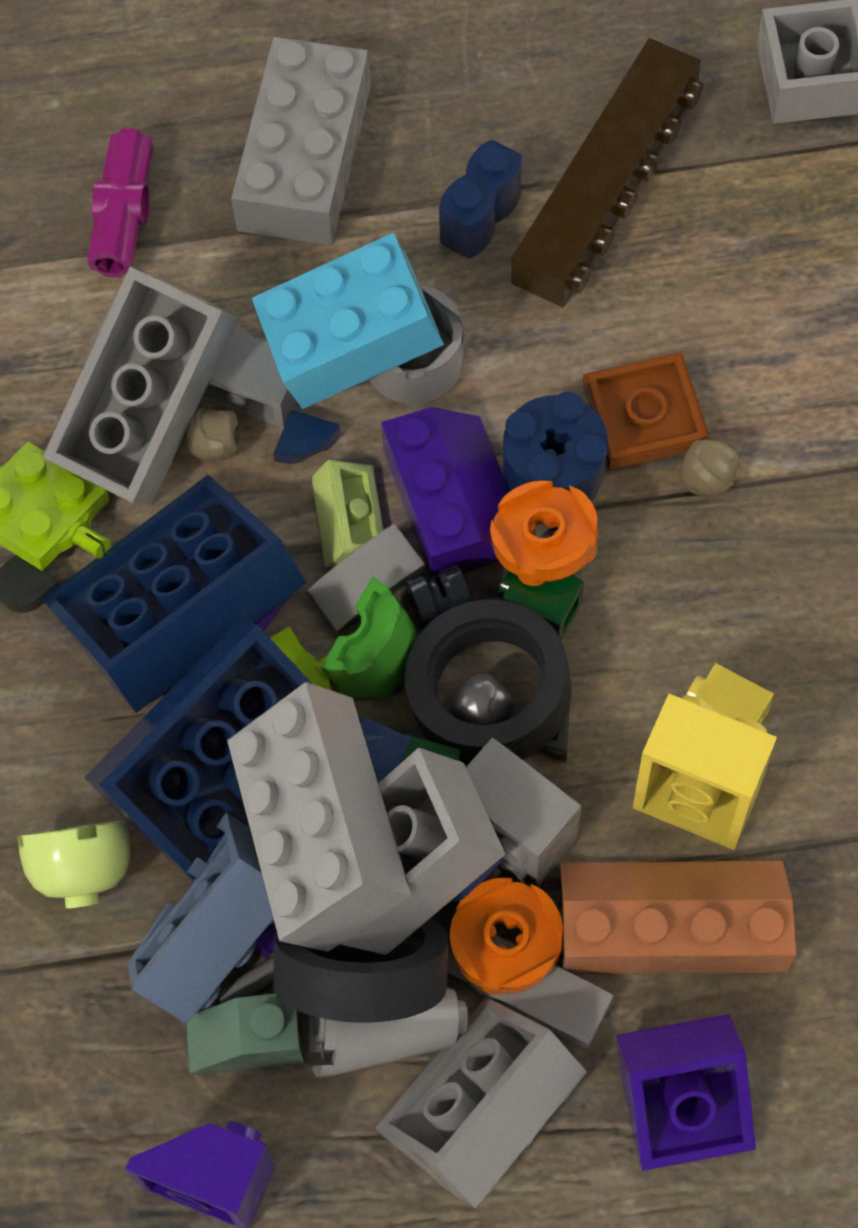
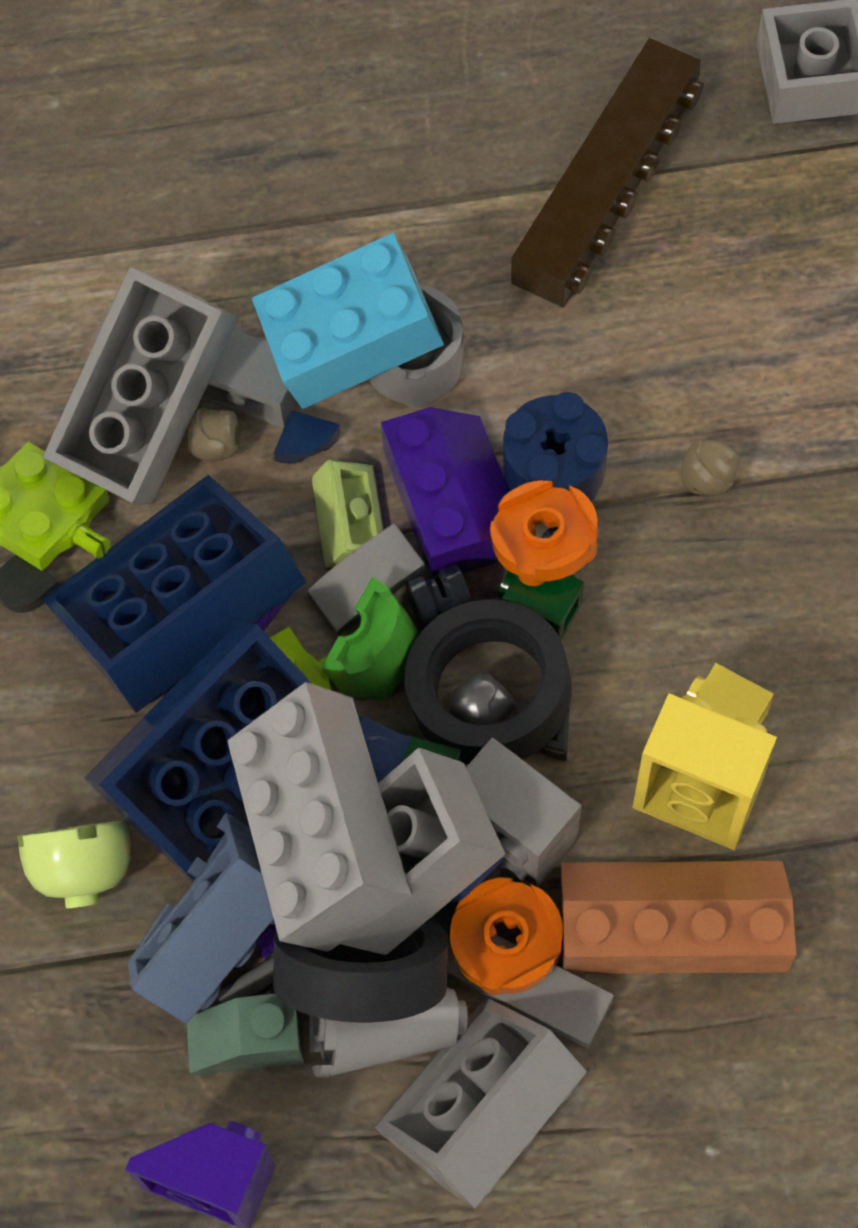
magenta piece [87,128,154,278] -> none
light grey brick [231,37,371,246] -> none
dark blue brick [439,139,522,259] -> none
dark orange plate [583,352,711,471] -> none
dark purple slope [616,1014,756,1171] -> none

